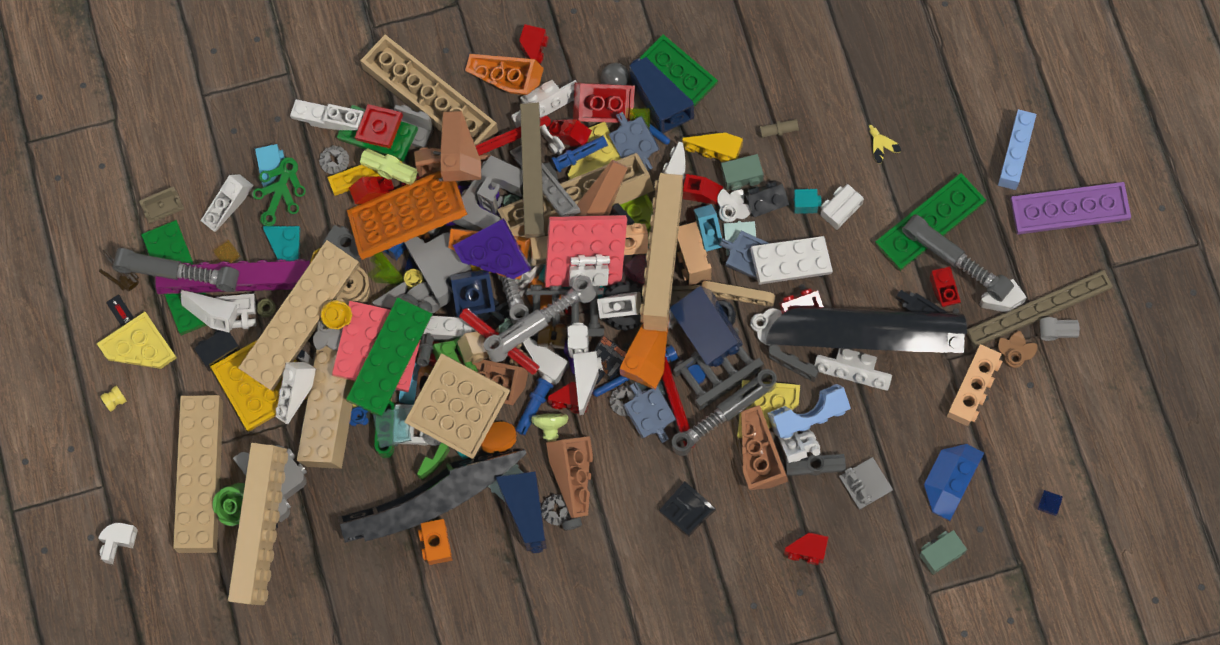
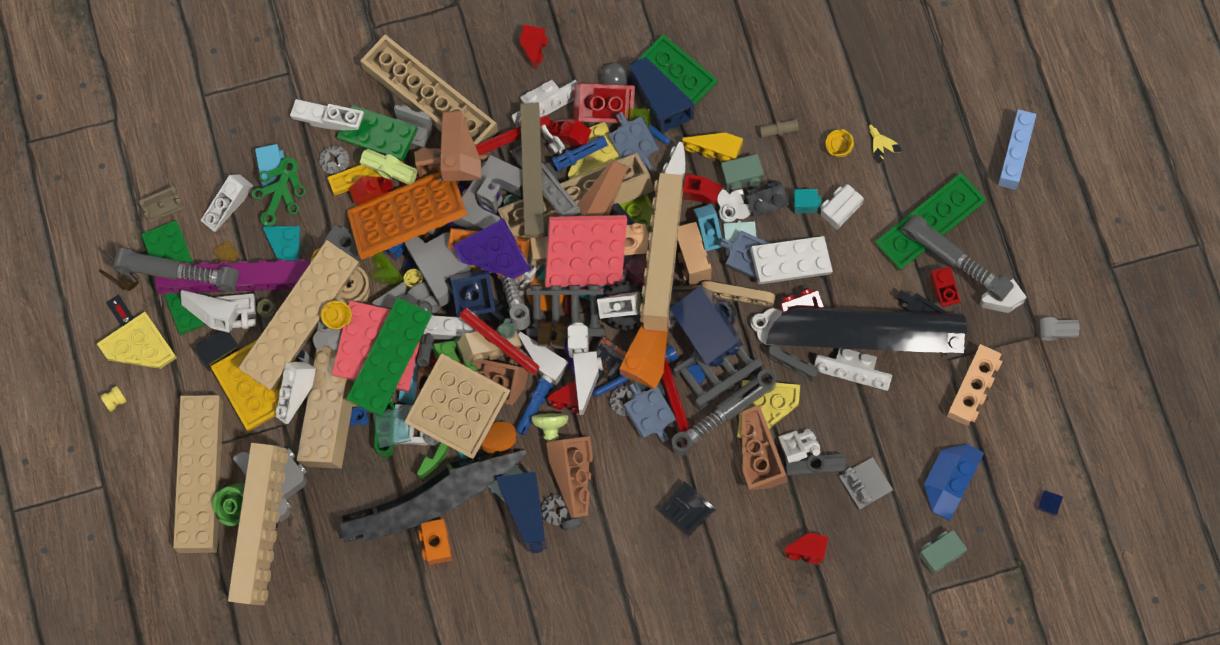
white brick [98,523,138,564] -> none
red plate [355,104,403,149] -> none
orange wedge [465,54,544,95] -> none
light grey piece [484,276,596,362] -> none
white plate [569,254,610,287] -> none
light blue arch [767,384,851,439] -> none
dark tan tile [967,270,1113,348] -> none
medium nougat plate [998,331,1037,368] -> none
medium lavender plate [1011,182,1131,235] -> none
none -> yellow hair [825,129,854,158]

